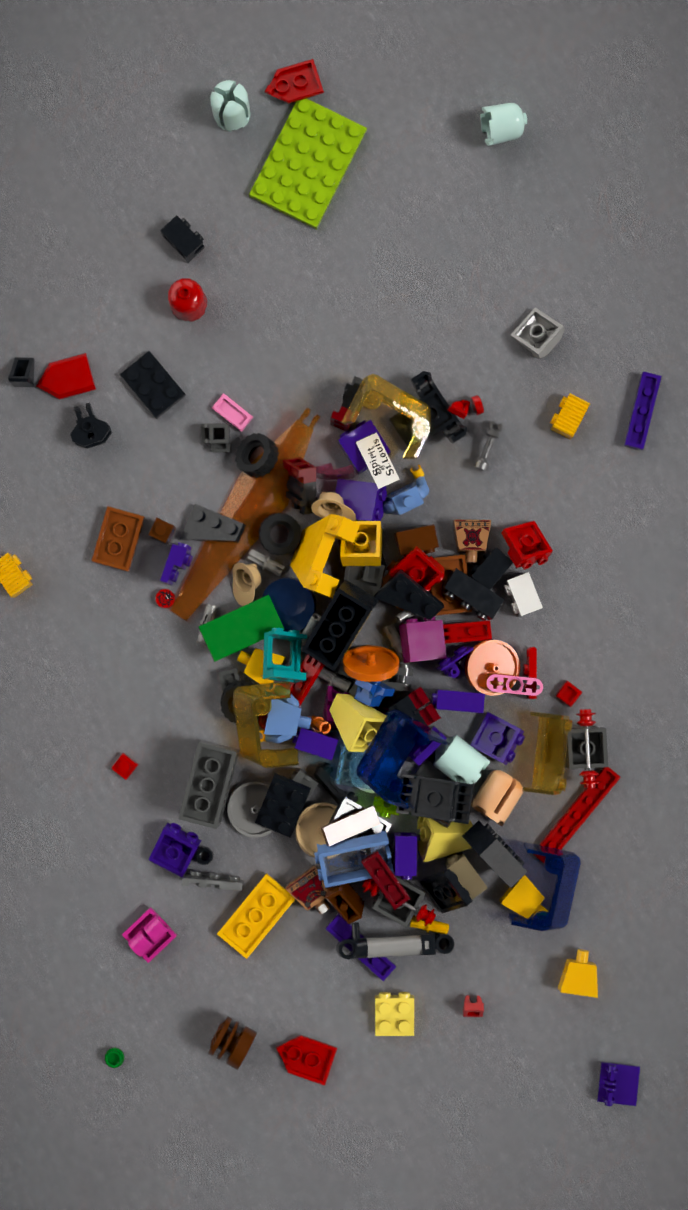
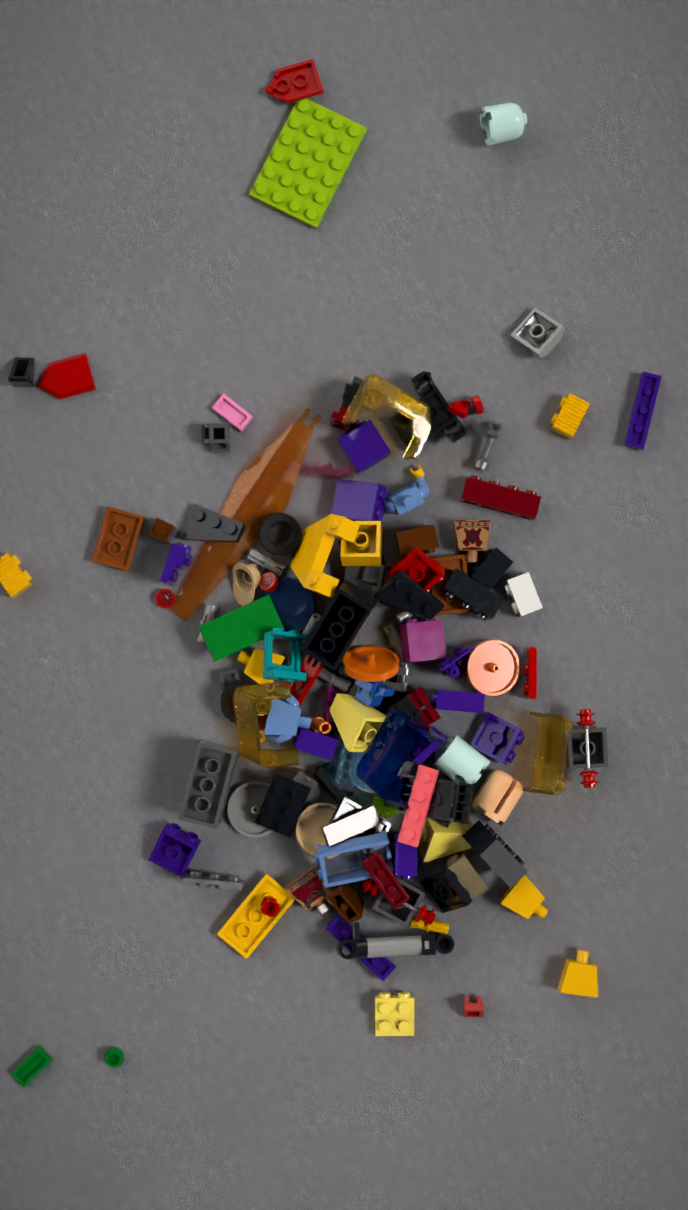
black hinge [70,402,112,449] -> none
red plate [111,753,139,780] -> none
black plate [120,351,186,419] -> none
dark pink plate [122,907,177,963] -> none
black brick [160,215,205,263] -> none
red cylinder [168,278,207,322] -> none
black axle [196,847,214,865] -> none
reddish brown wheel [208,1016,257,1070] -> none
light aqua cylinder [210,80,251,132] -> none
black tyre [235,433,279,478] -> none
red tile [276,1035,337,1086] -> none
hips [283,457,318,515] -> none
tan piece [311,492,356,521] -> none
white sticker [356,433,400,489] -> none
red hinge [443,620,492,644] -> none
bright pink beam [487,674,543,696] -> none
red plate [501,521,553,570] -> none
clear blue windscreen [509,842,581,931] -> none
red tile [532,767,621,866] -> none
red tile [555,680,582,707] -> none
dark purple hinge [597,1062,640,1106] -> none
none -> green tile [11,1045,53,1088]
none -> red tile [259,572,279,592]
none -> red plate [261,897,280,917]
none -> coral plate [397,765,439,847]
none -> dark red brick [460,475,541,521]

